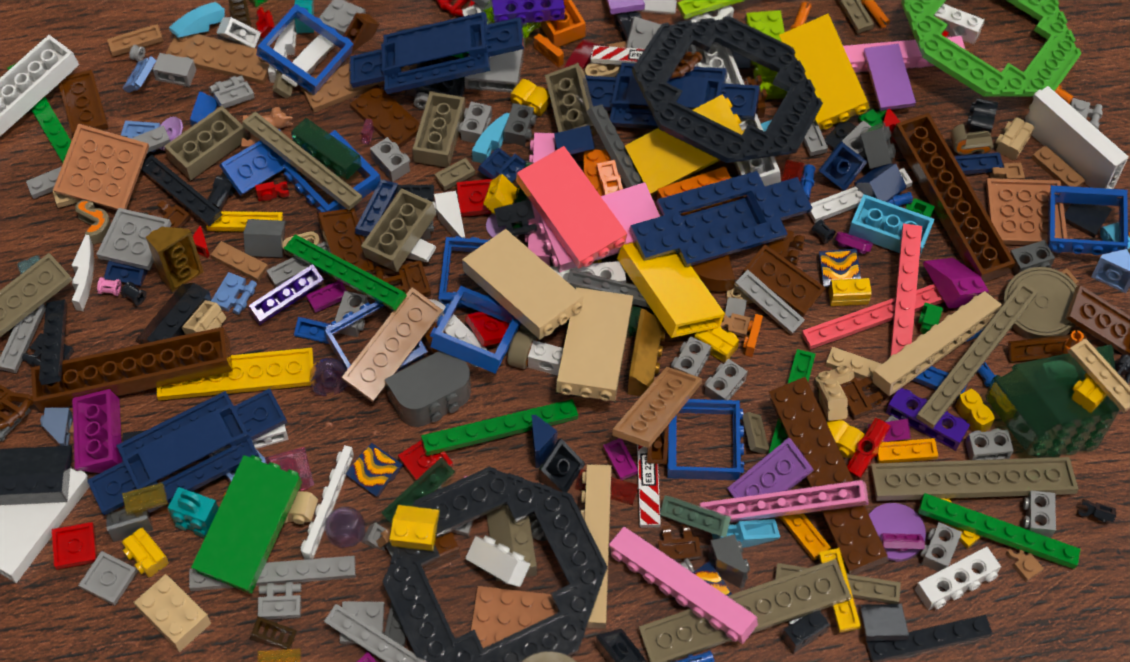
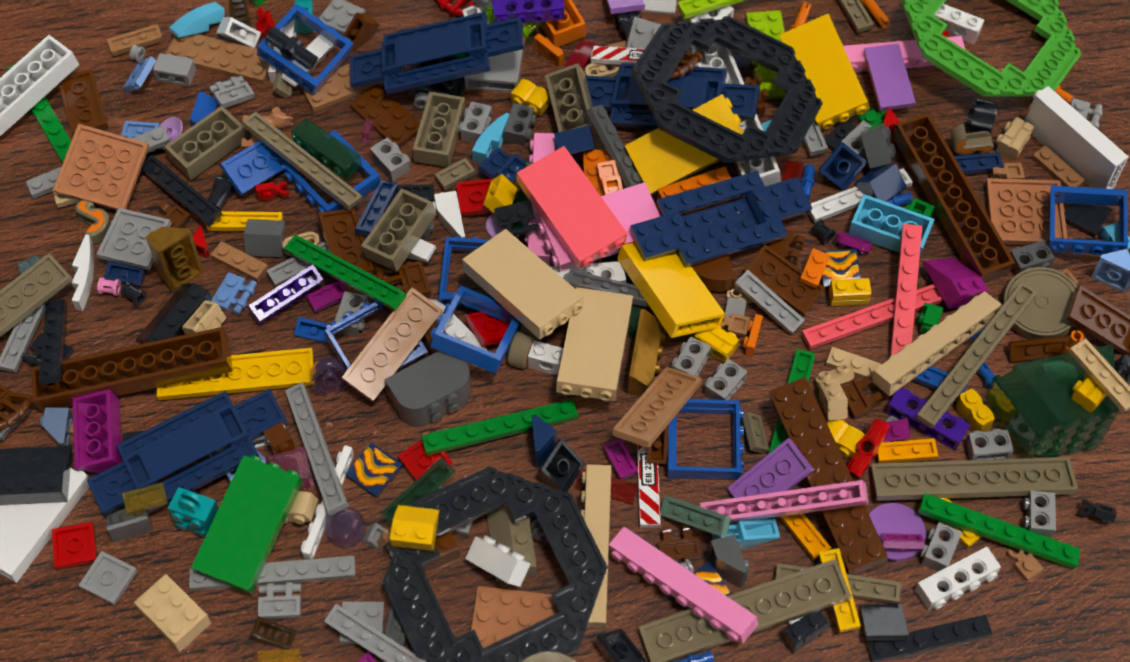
yellow brick [122,528,169,577] -> none
none -> reddish brown slope [263,423,300,470]
none -> black piece [265,27,318,70]
none -> light grey plate [285,382,349,516]
none -> orange plate [799,248,830,289]

